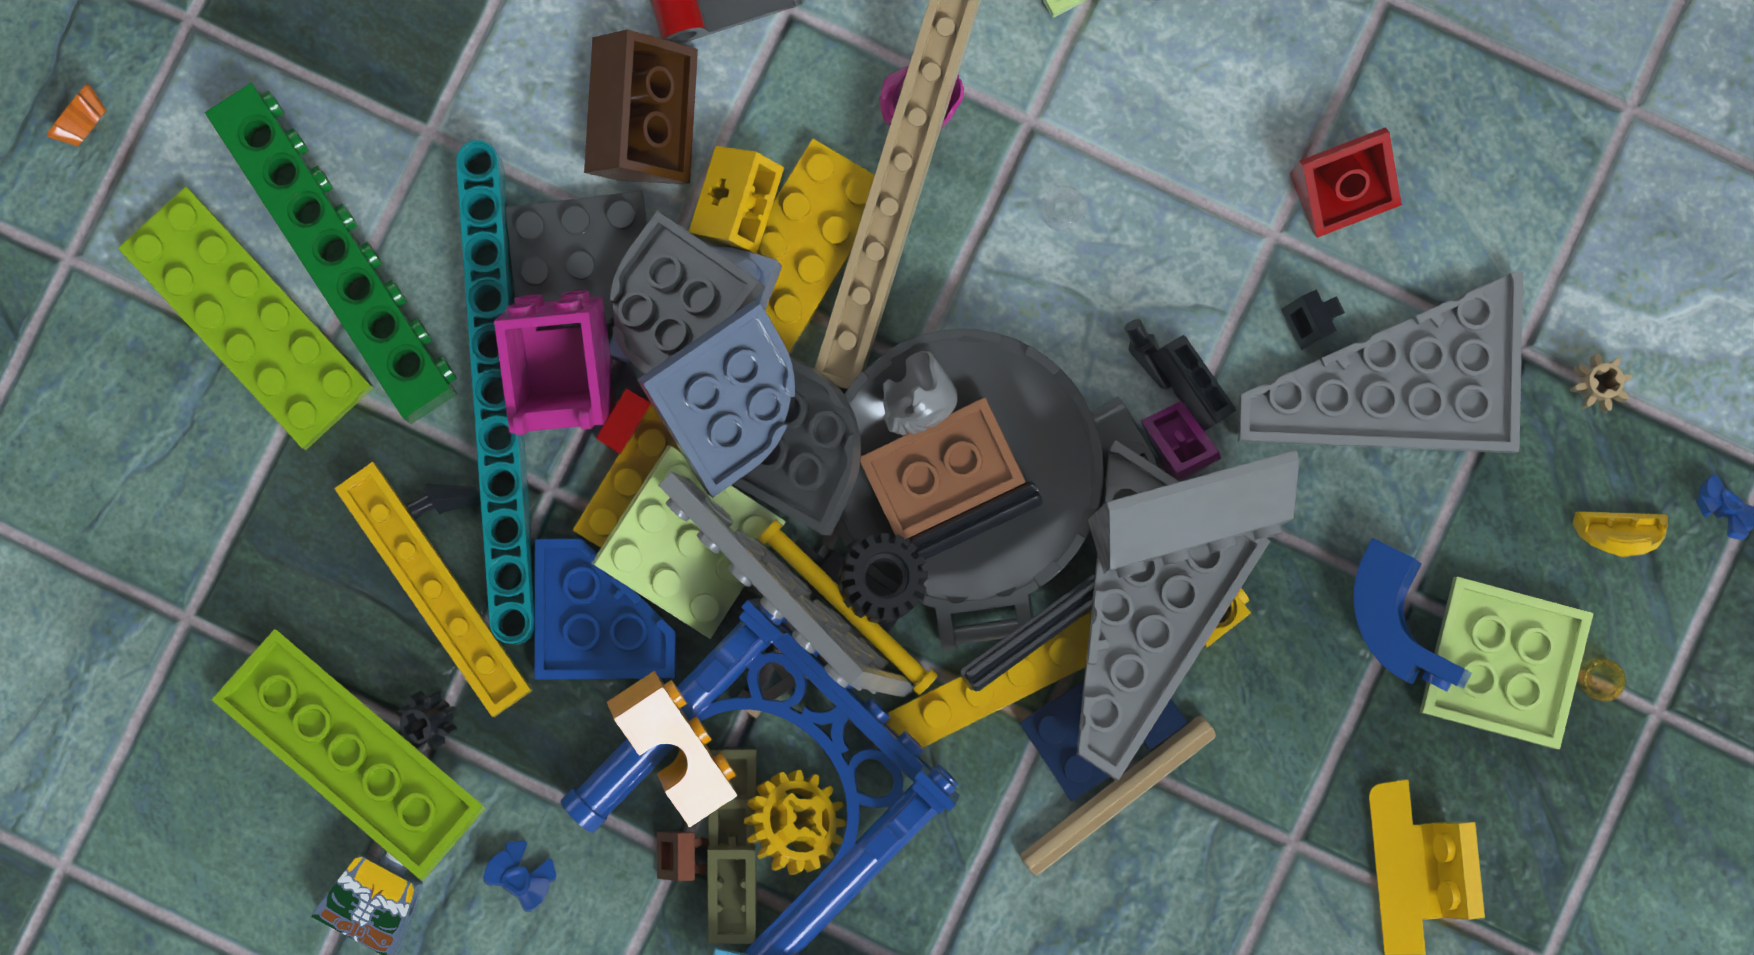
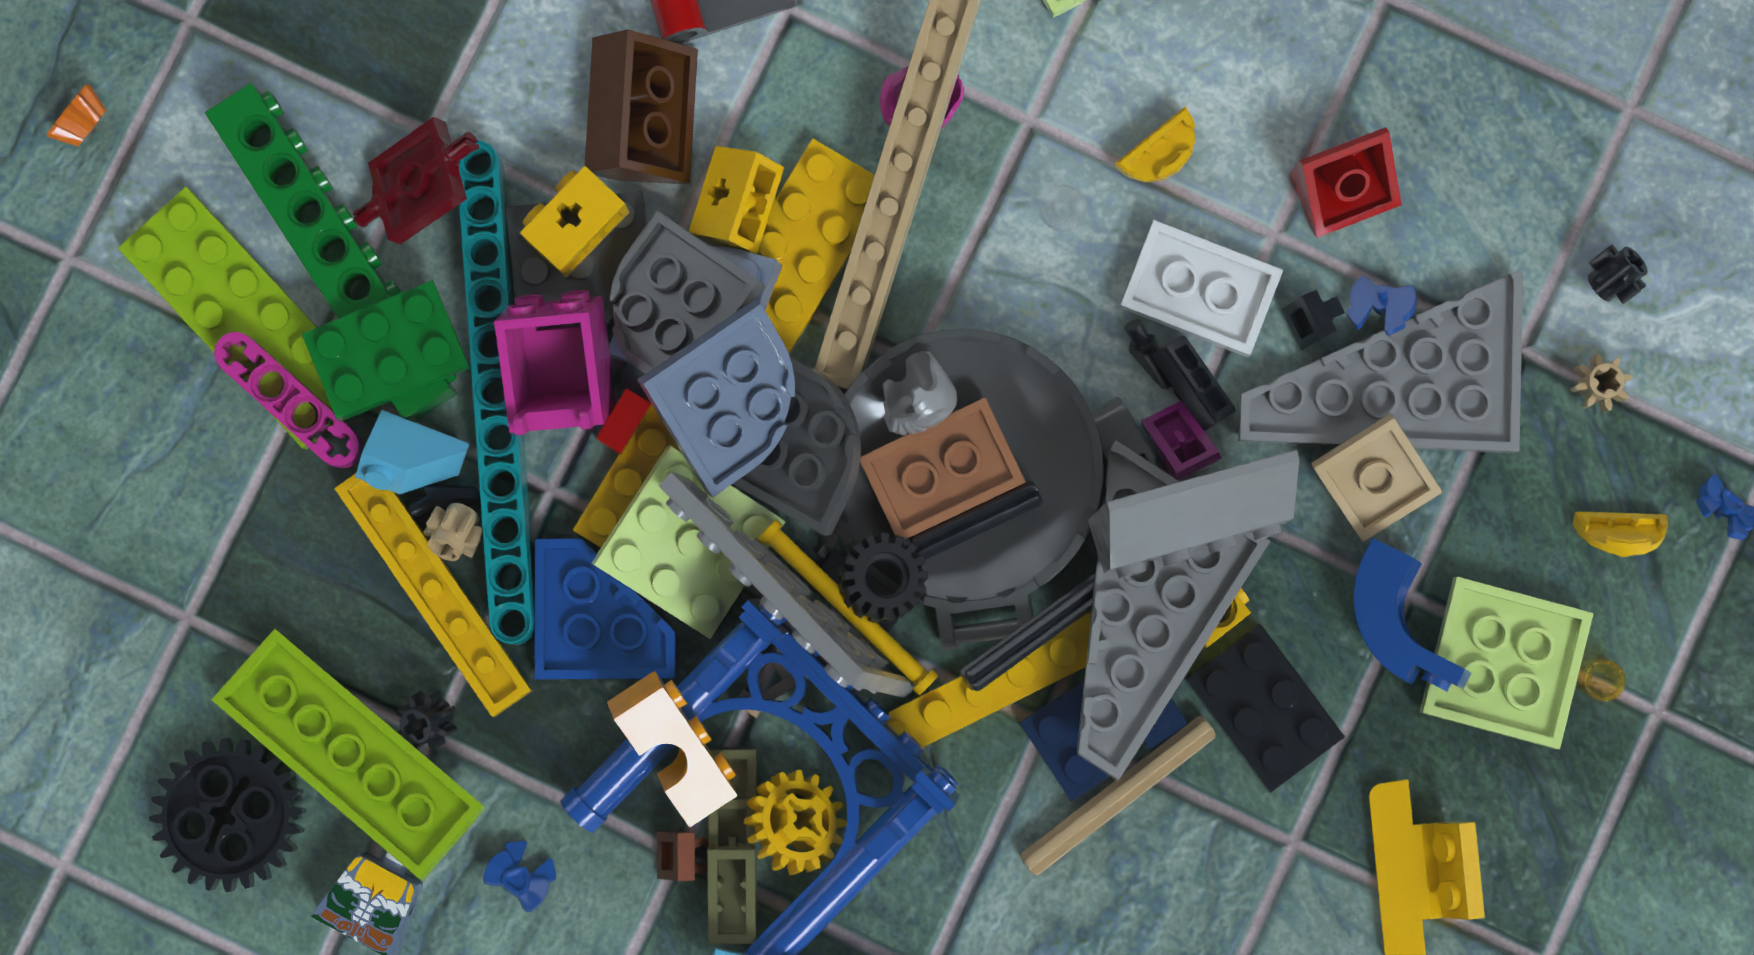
none -> black gear [149,738,306,892]
none -> dark pink beam [214,332,363,468]
none -> green plate [302,280,470,422]
none -> dark red plate [353,117,479,245]
none -> medium azure slope [355,410,469,494]
none -> tan gear [423,503,483,561]
none -> yellow brick [520,166,629,278]
none -> yellow plate [1114,106,1195,183]
none -> white plate [1119,220,1283,358]
none -> black plate [1184,624,1345,793]
none -> tan plate [1311,413,1443,542]
none -> blue piece [1346,276,1417,336]
none -> black gear [1588,244,1648,304]

